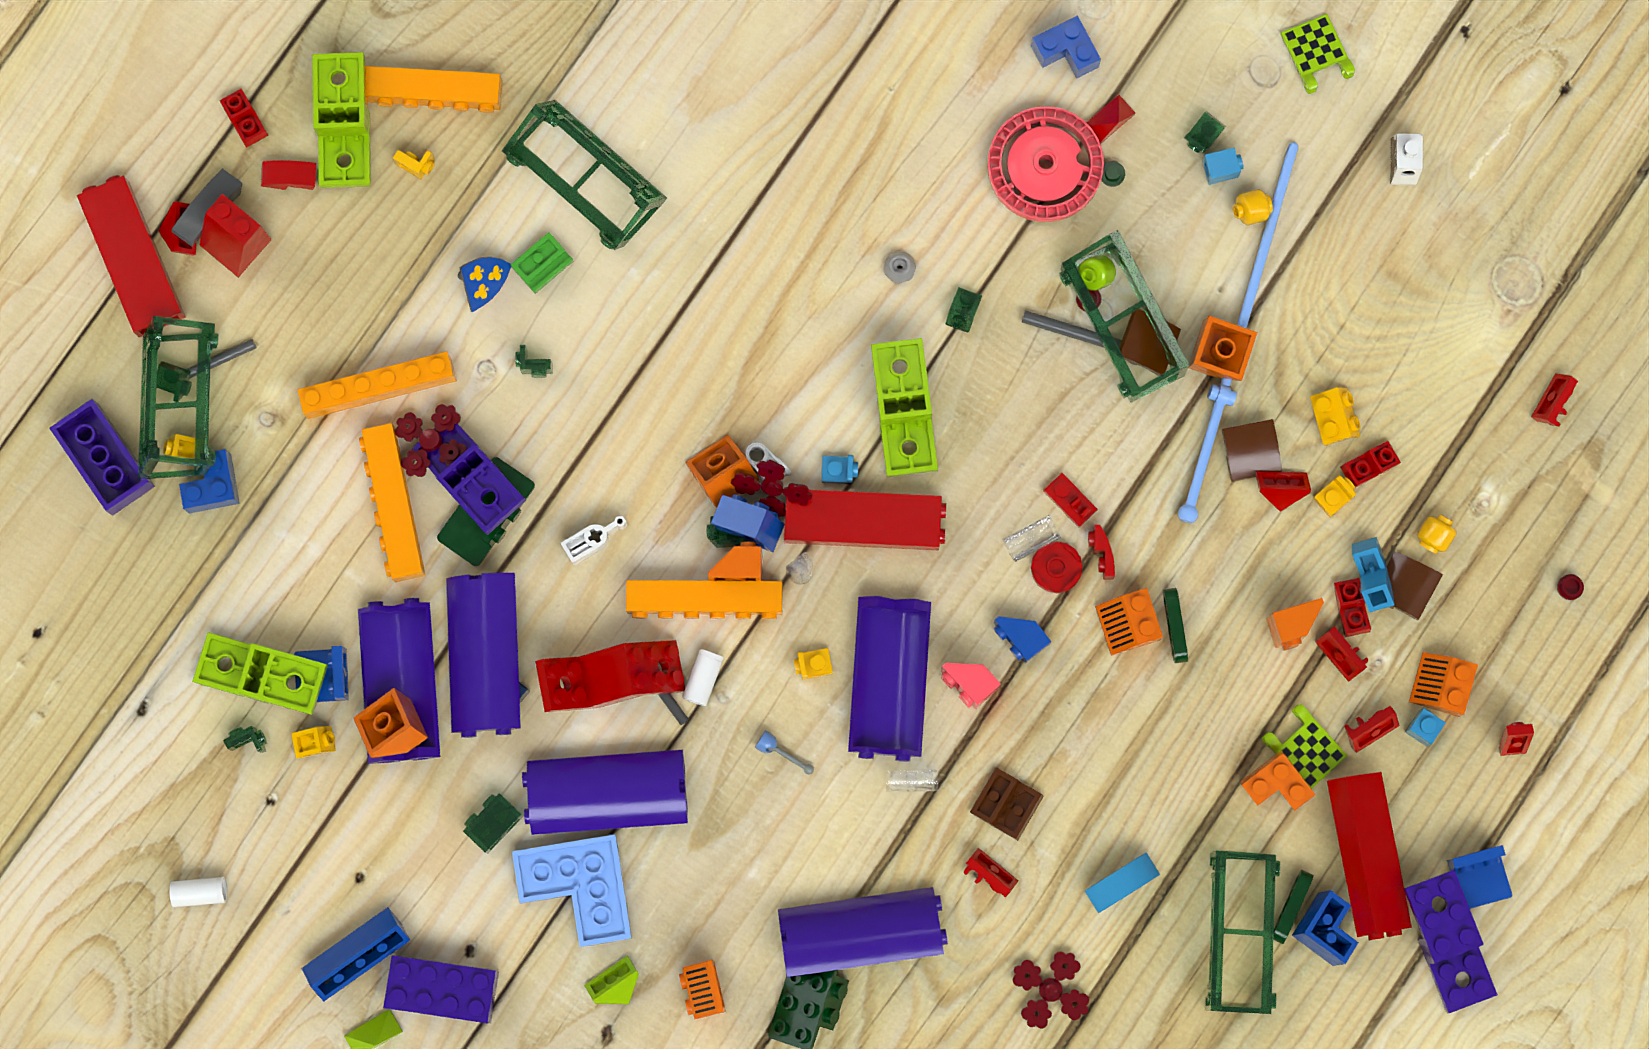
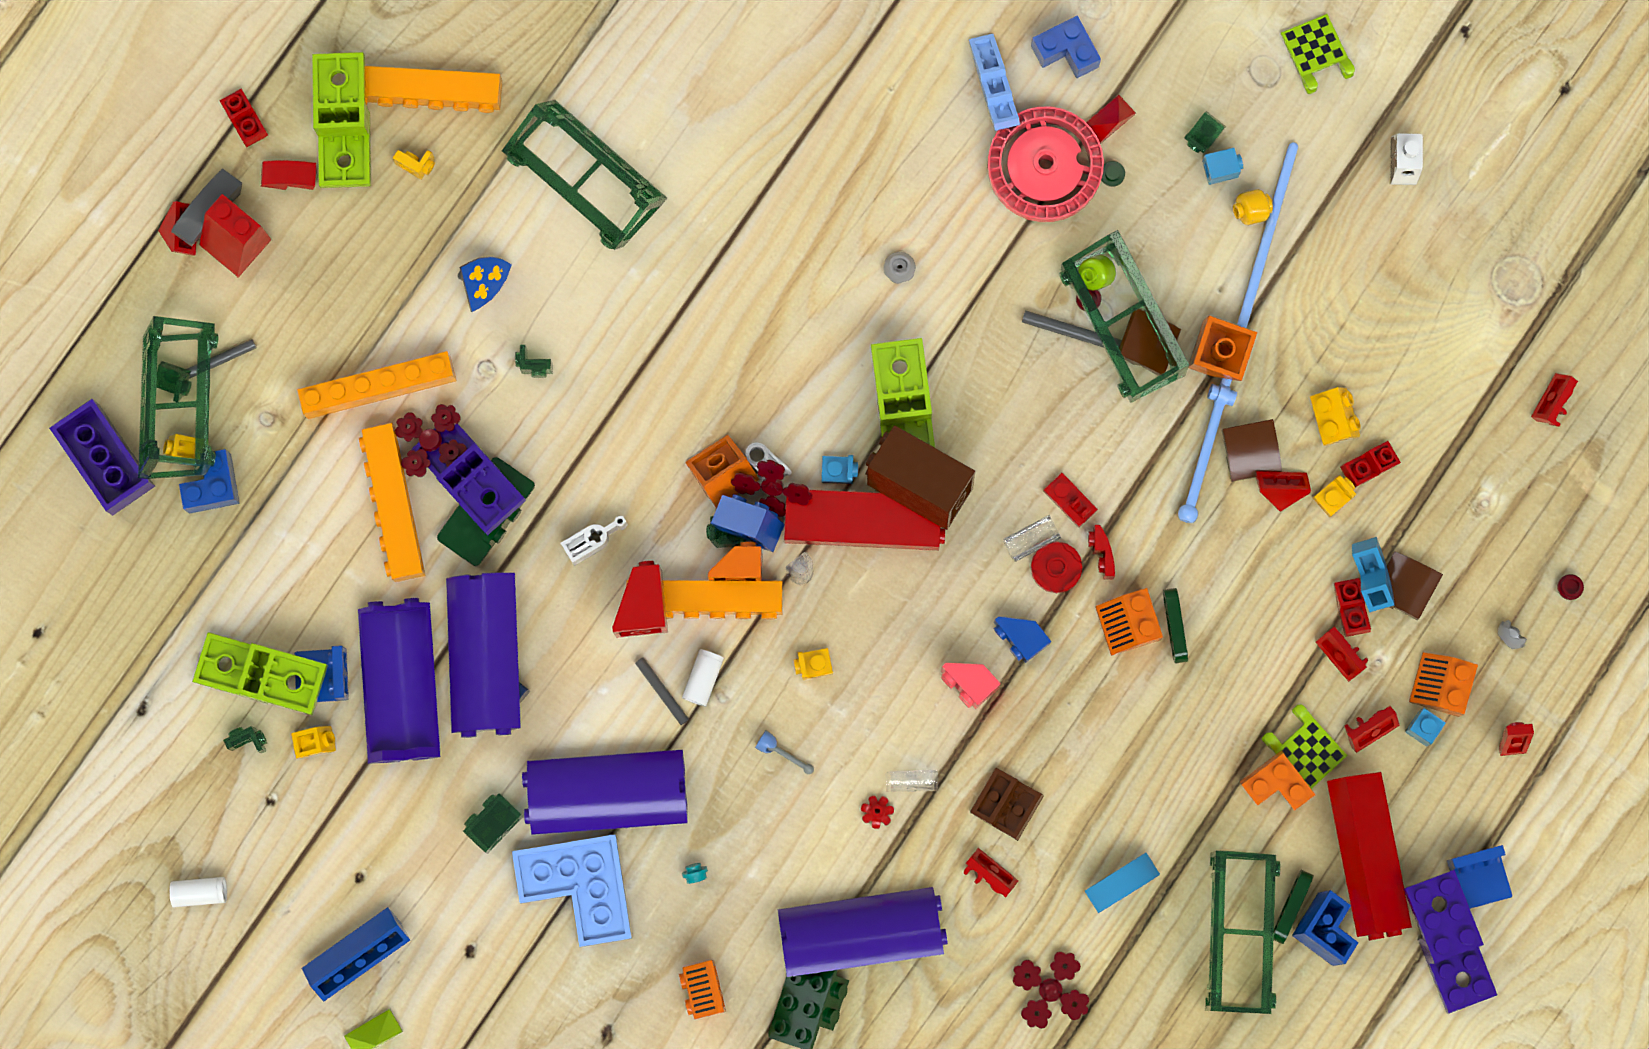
red brick [77,175,186,337] -> none
orange slope [353,688,428,758] -> none
dark purple brick [383,955,499,1024] -> none
bright green plate [510,232,574,294] -> none
red bracket [535,640,685,712] -> none
lime slope [584,955,639,1004] -> none
dark purple cylinder [848,596,931,762] -> none
clear green bracket [945,287,982,333] -> none
orange slope [1266,598,1324,651] -> none
yellow head [1417,514,1457,554] -> none
none -> red slope [612,561,668,638]
none -> teal plate [682,863,708,884]
none -> red plant [861,796,894,829]
none -> reddish brown brick [865,425,975,530]
none -> light blue slope [969,34,1020,131]
none -> light grey plate [1498,620,1527,649]

